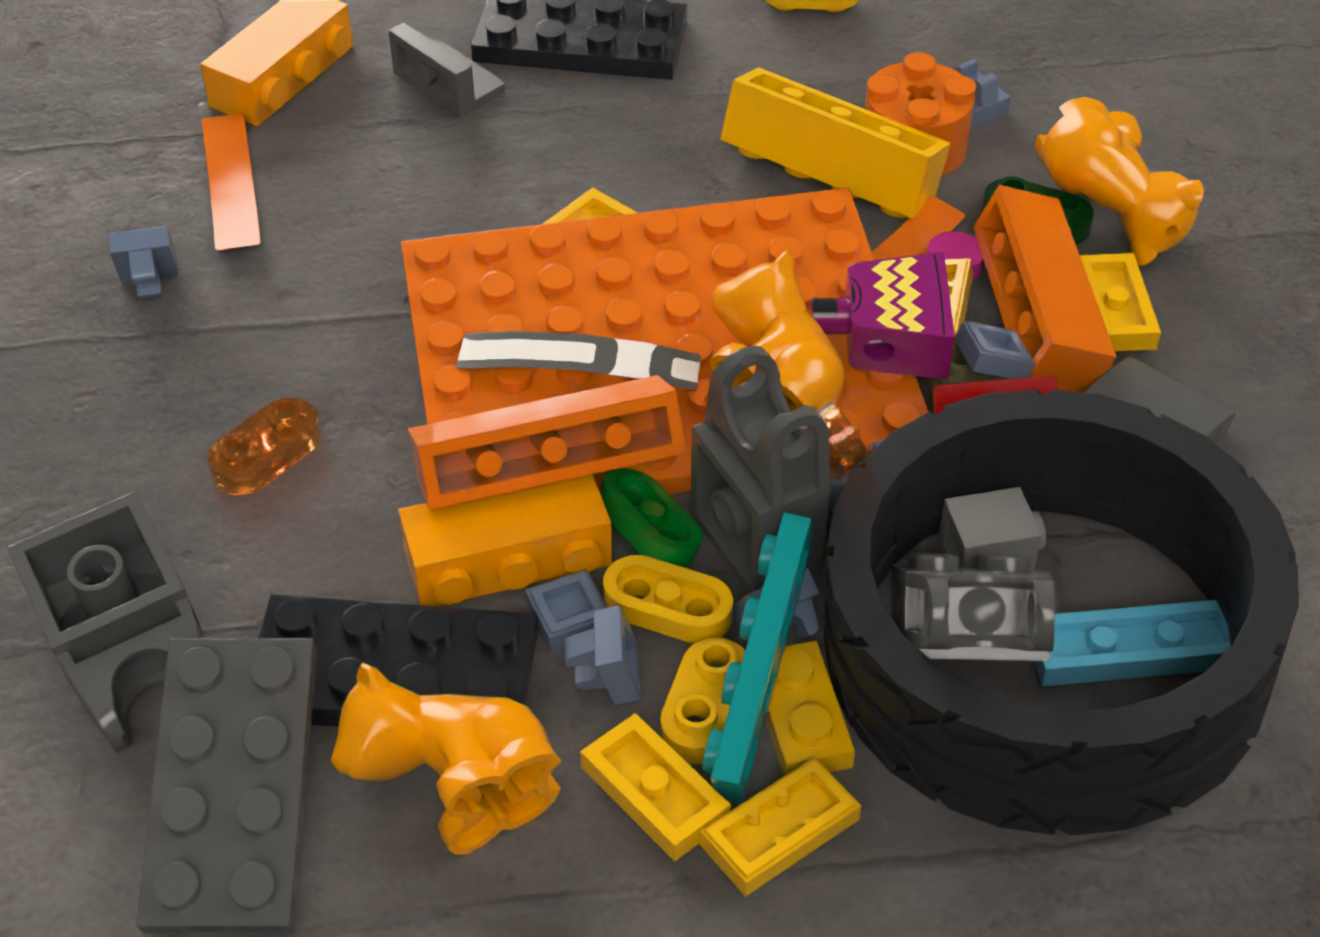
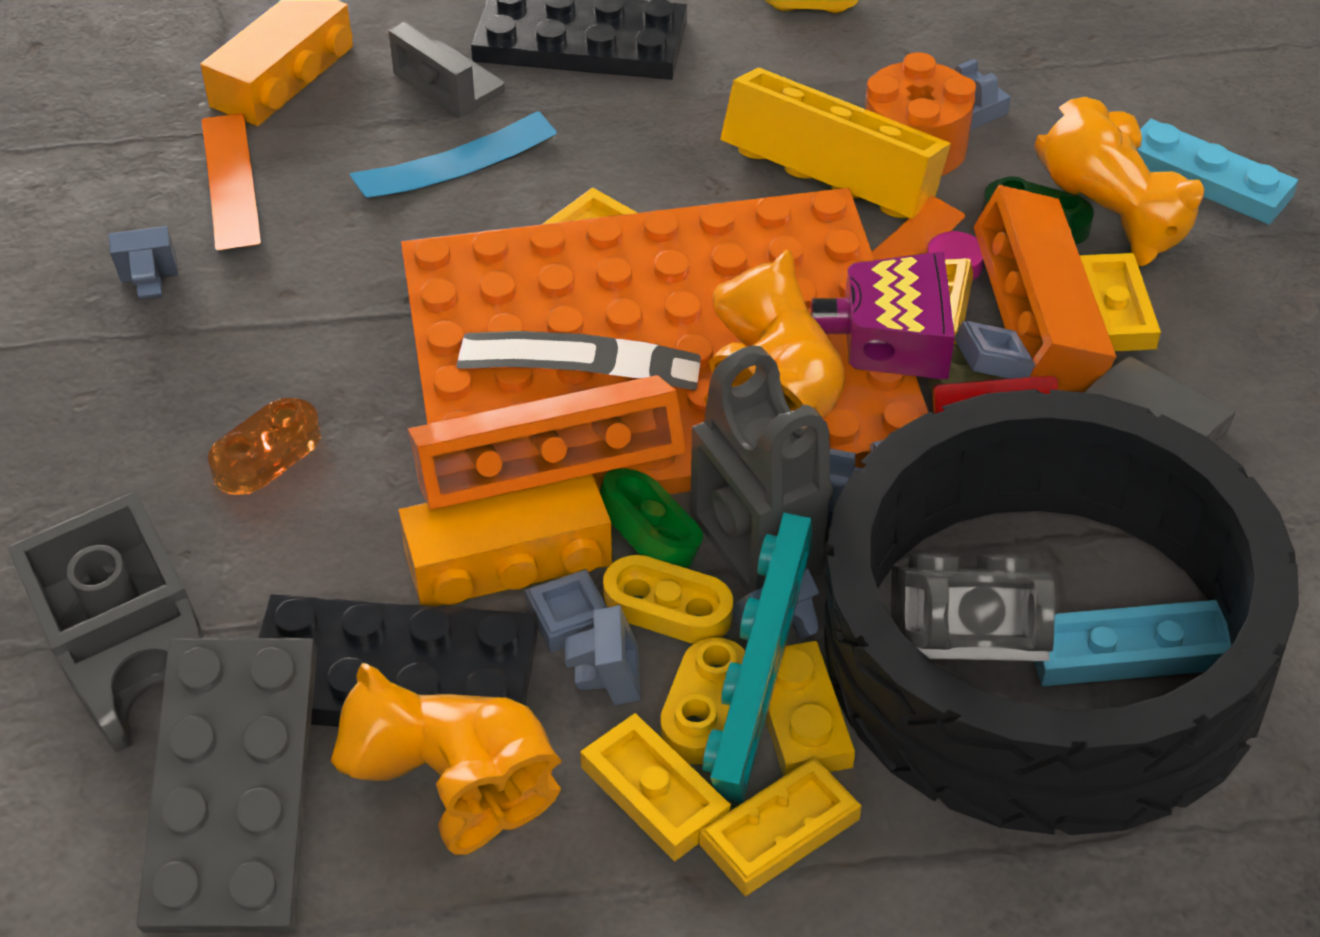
clear orange plate [816,401,868,481] -> none
light grey brick [938,487,1046,570] -> none
none -> dark azure sticker [350,111,557,198]
none -> medium azure plate [1137,118,1298,225]

